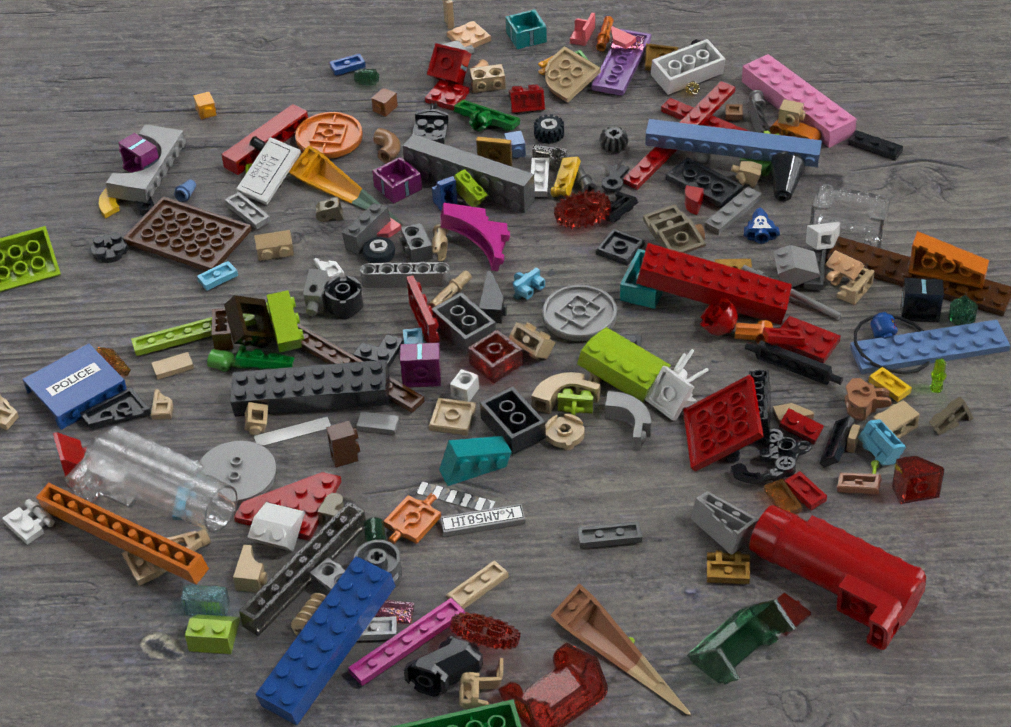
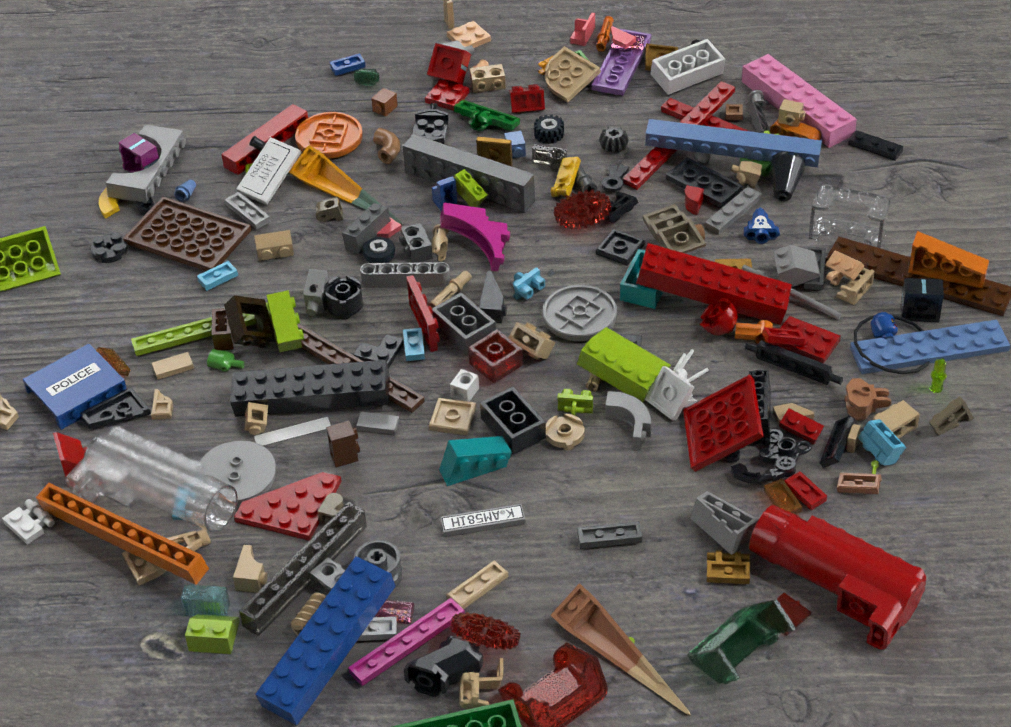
light orange brick [193,91,217,120] -> none
green wing [235,345,295,370] -> none
white slope [248,502,305,552] -> none
white tile [314,258,345,280] -> none
clear green brick [364,517,386,542] -> none
magenta container [372,157,422,204] -> none
orange plate [383,493,441,544] -> none
magenta container [400,343,441,388] -> none
sticker [416,482,495,510] -> none
teal container [505,9,547,49] -> none
white plate [531,158,549,197] -> none
tan arch [531,372,600,414] -> none
clear yellow hinge [685,81,700,95] -> none
white slope [806,222,841,250] -> none
yellow plate [868,367,912,402] -> none
clear red slope [892,456,944,504] -> none
clear green brick [948,295,978,326] -> none

